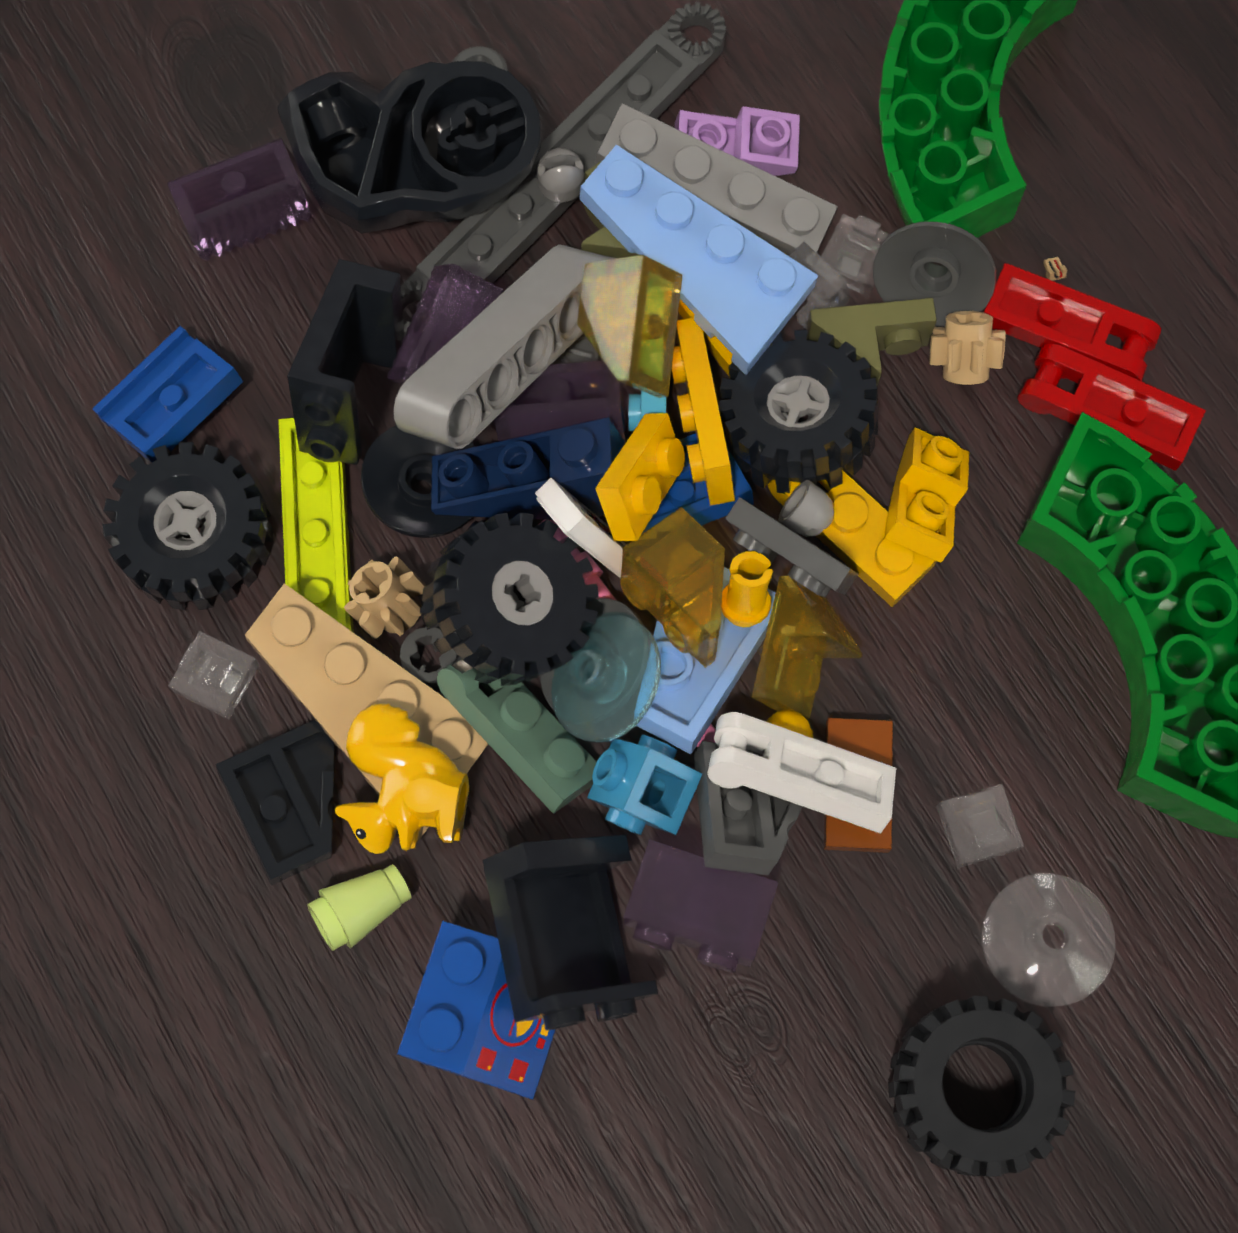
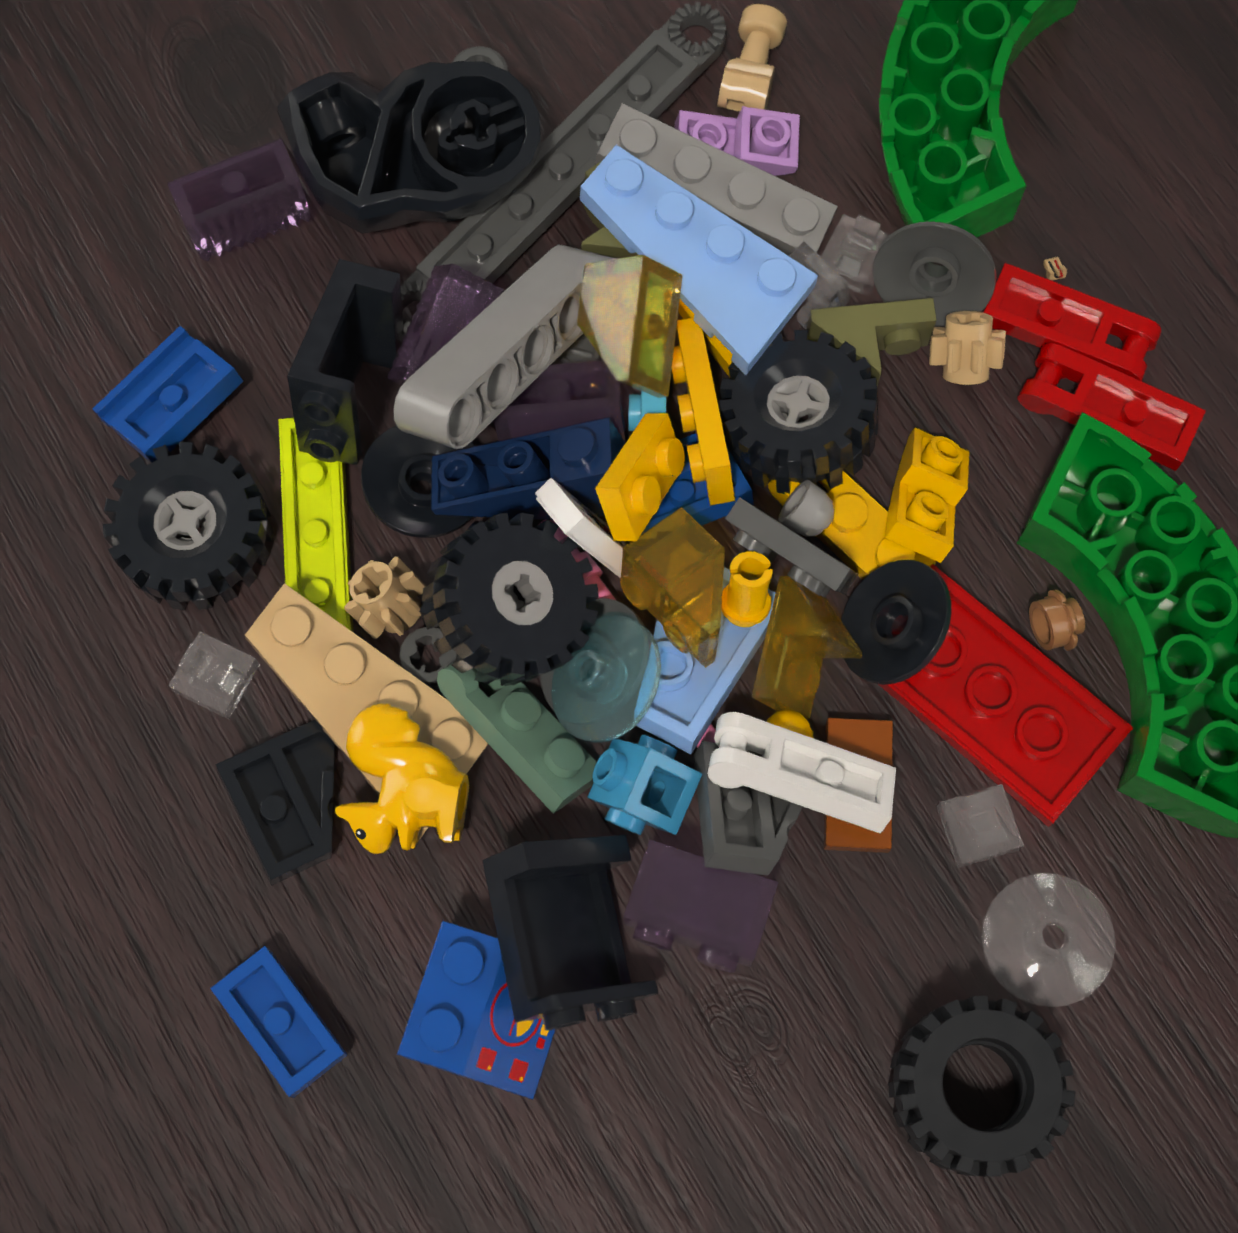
yellowish green cone [307,864,412,951] -> none
light grey hinge [537,148,585,202] -> none
none -> blue plate [210,946,348,1098]
none -> tan leg [718,4,787,111]
none -> black dish [839,560,951,685]
none -> red tile [878,564,1134,827]
none -> medium nougat plate [1029,589,1085,651]

